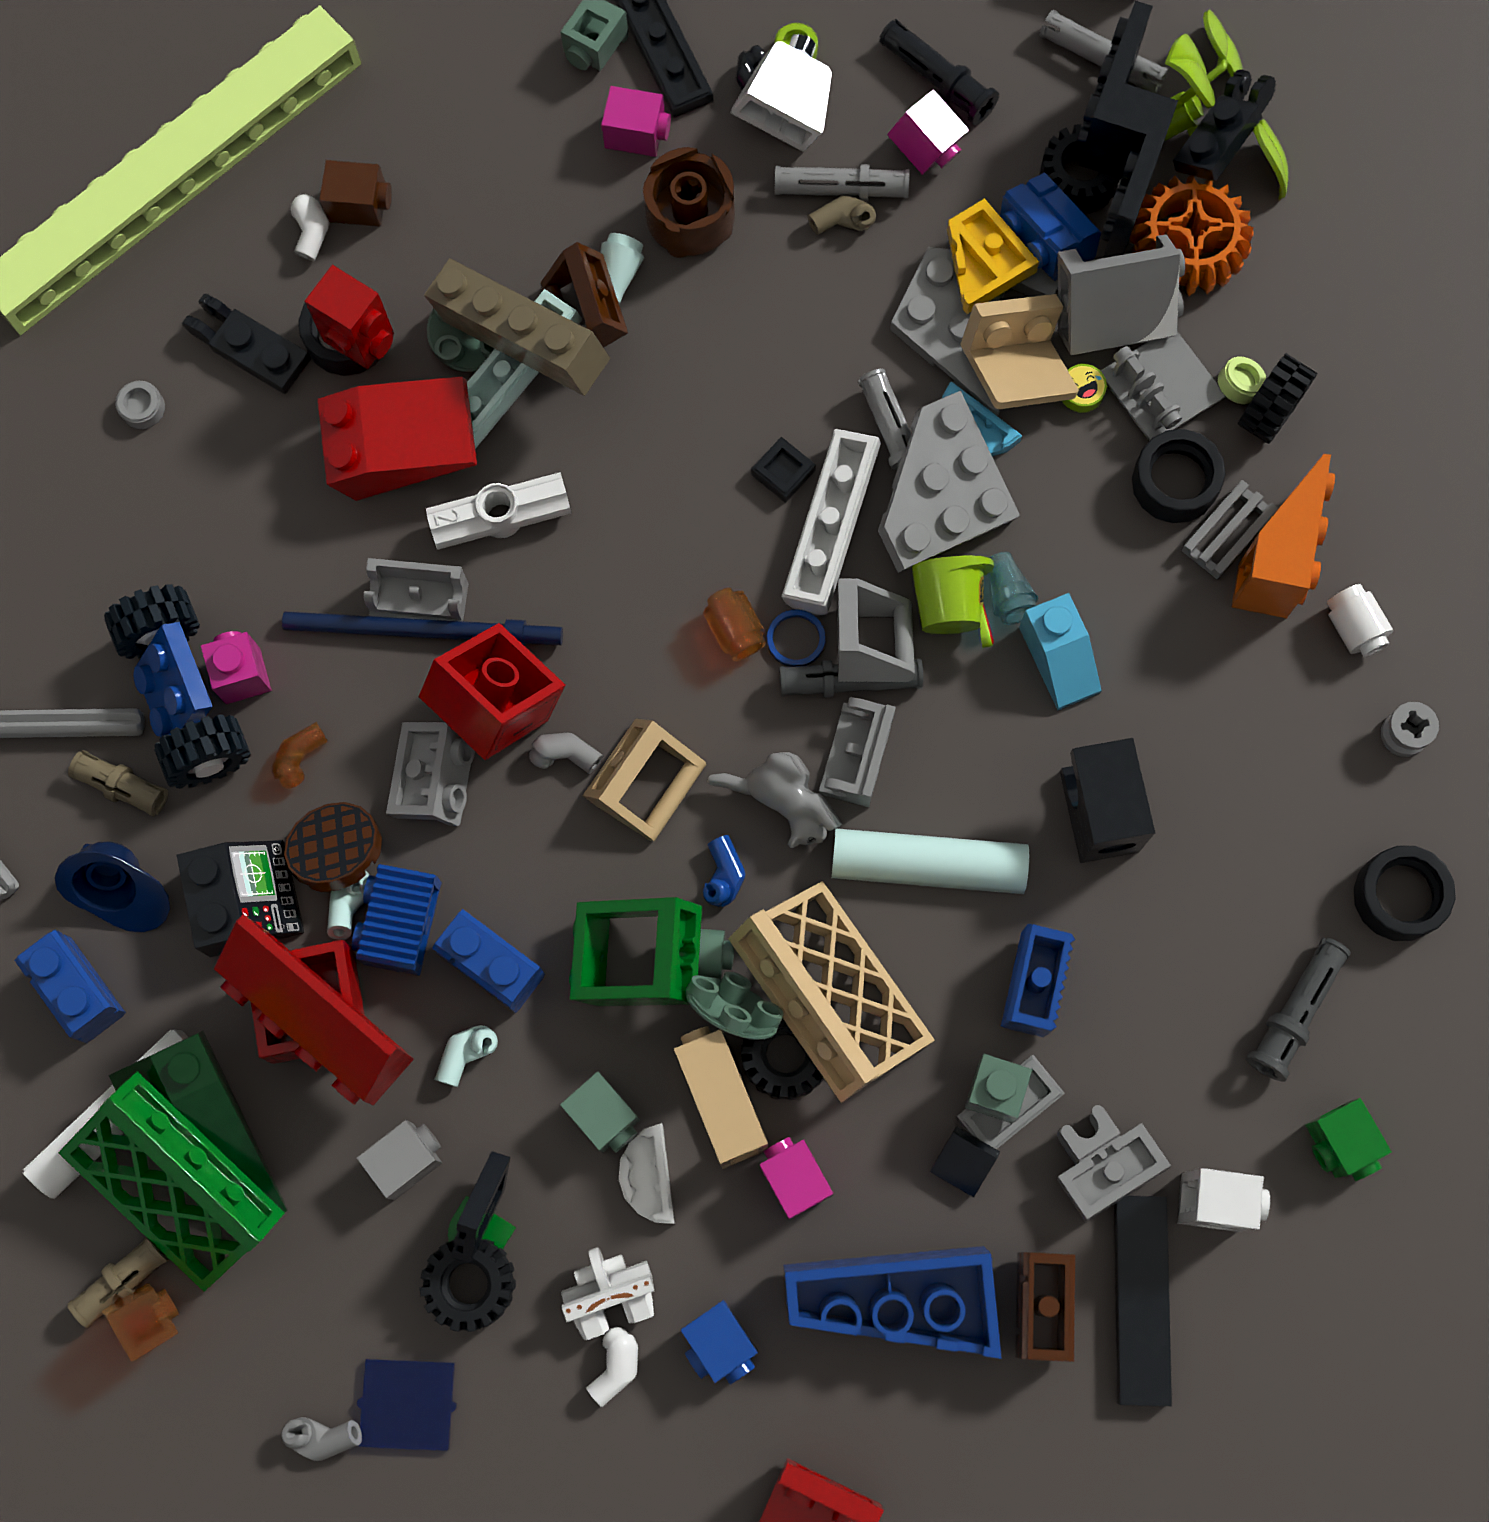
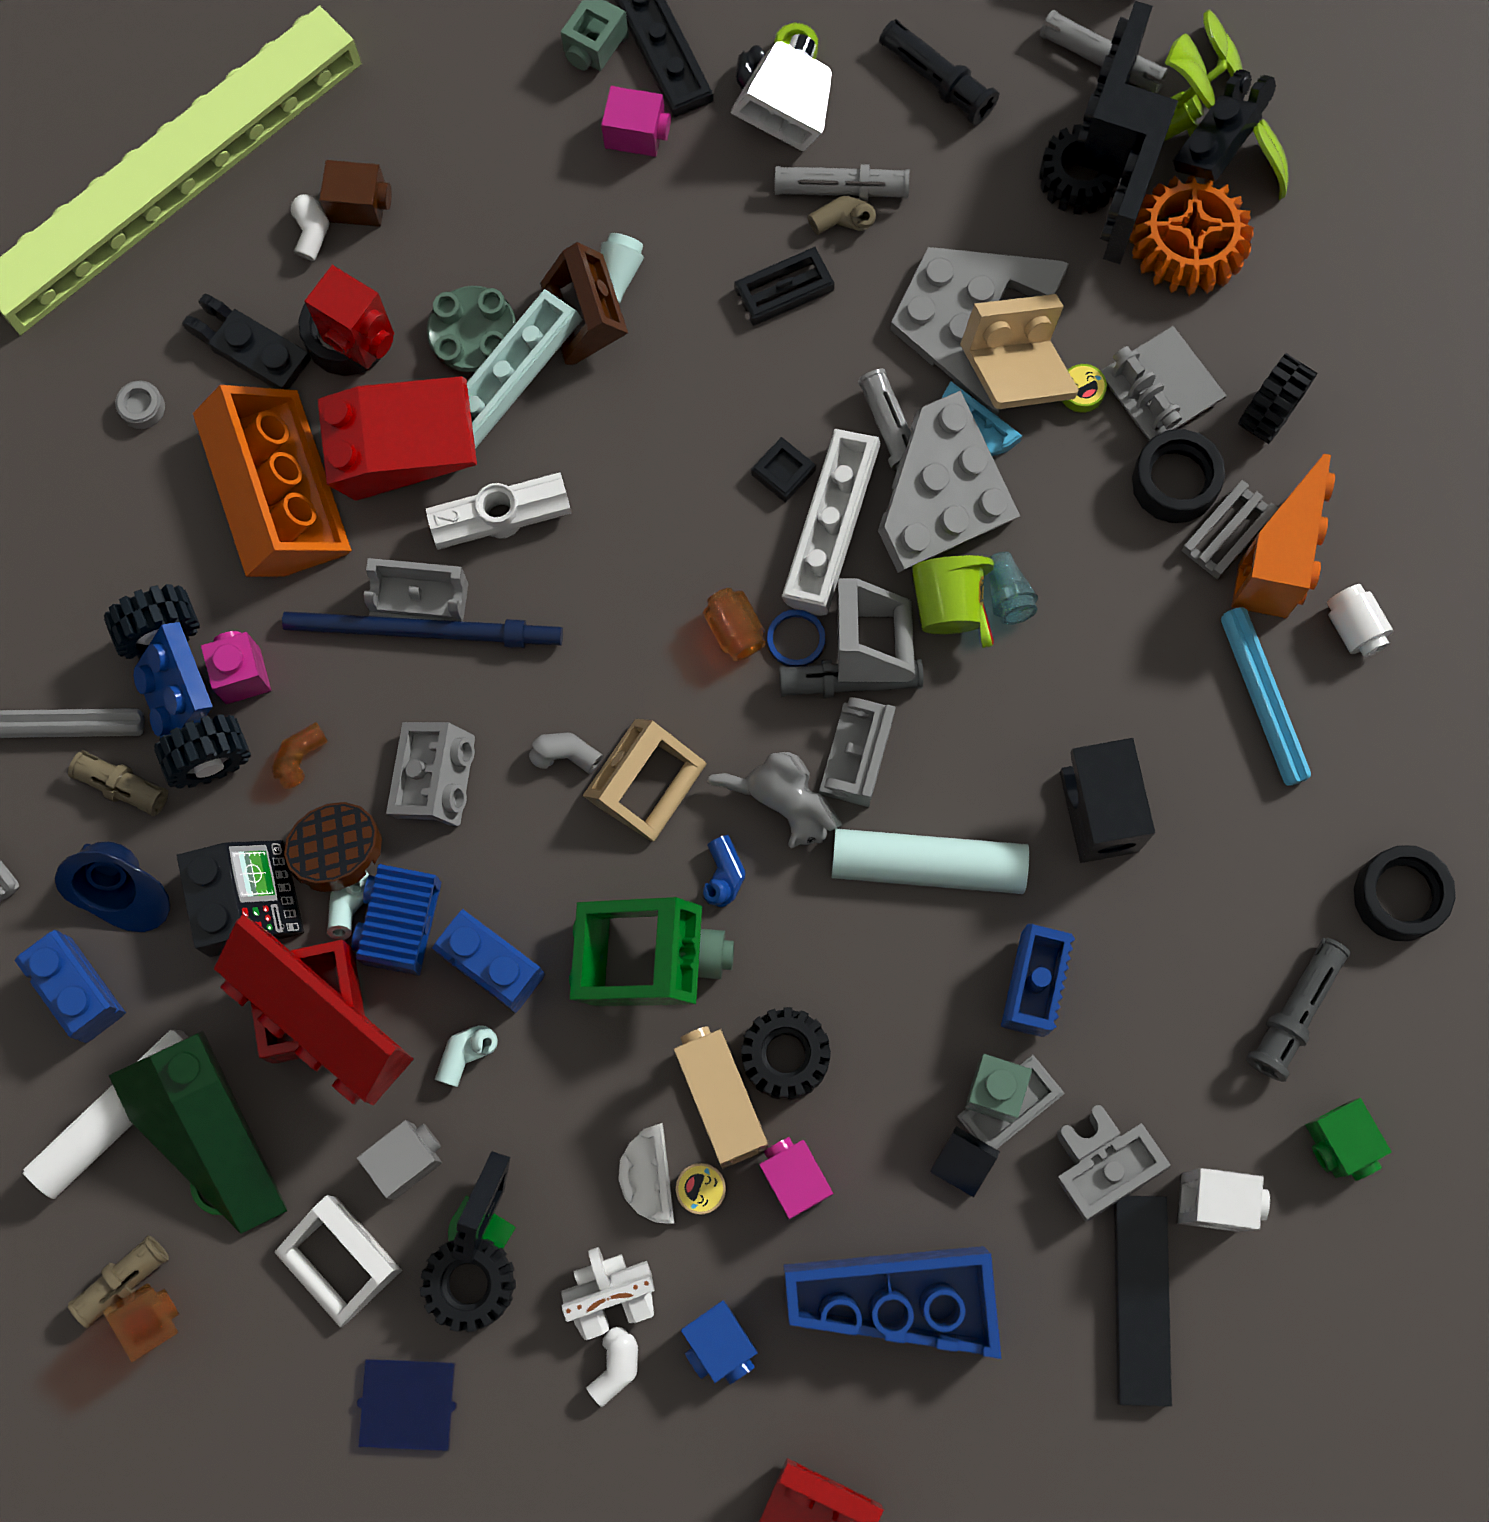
green fence [58,1071,285,1292] -> none
light grey arm [281,1417,362,1461] -> none
red brick [418,623,566,760] -> none
dark tan brick [424,258,610,396] -> none
sand green brick [560,1072,640,1153] -> none
reddish brown brick [643,147,735,258] -> none
sand green dish [685,972,784,1040] -> none
tan fence [728,881,935,1103] -> none
brick [887,89,969,175] -> none
yellow wing [947,198,1039,314] -> none
blue brick [1000,172,1101,281] -> none
reddish brown brick [1016,1252,1075,1362] -> none
medium azure slope [1019,593,1102,710] -> none
light grey panel [1058,234,1185,355] -> none
yellowish green tile [1218,357,1266,404] -> none
light grey wheel [1381,702,1439,757] -> none
none -> orange slope [193,385,352,577]
none -> white tile [274,1195,403,1328]
none -> tile [676,1163,726,1215]
none -> black tile [734,247,835,326]
none -> medium azure axle [1221,607,1311,786]

